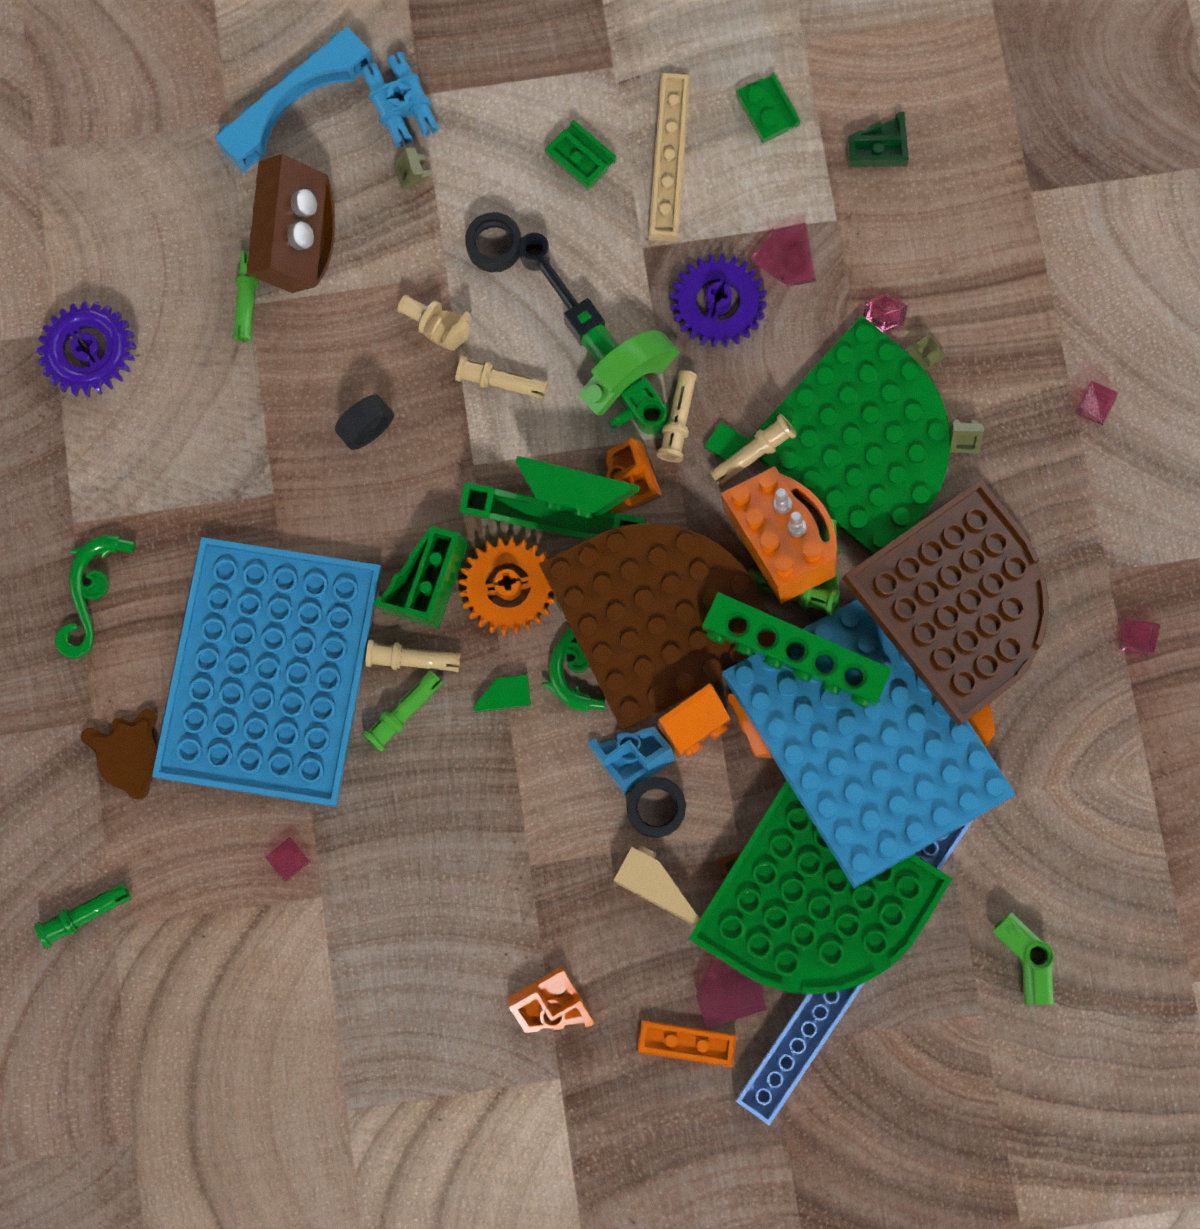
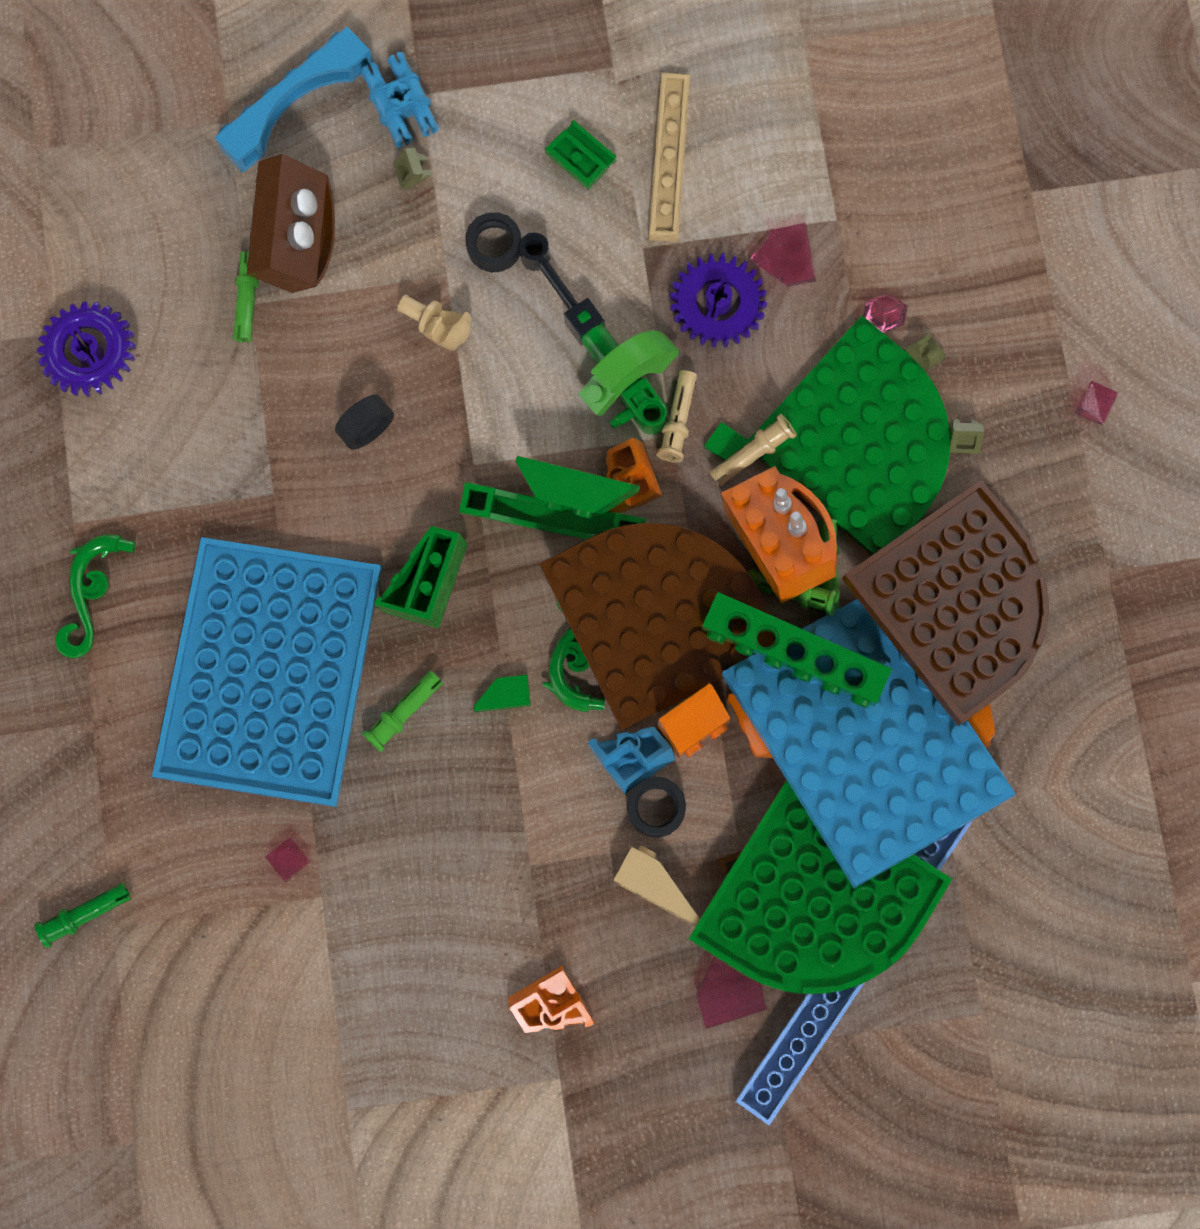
reddish brown tile [81,709,158,800] -> none
tan pin [366,640,461,673] -> none
tan pin [455,355,548,400] -> none
orange gear [458,536,556,636] -> none
orange tile [637,1020,737,1067] -> none
green plate [736,73,801,144] -> none
dark green wing [847,112,909,167] -> none
bright green piece [991,912,1054,1005] -> none
clear pink slope [1119,619,1160,657] -> none

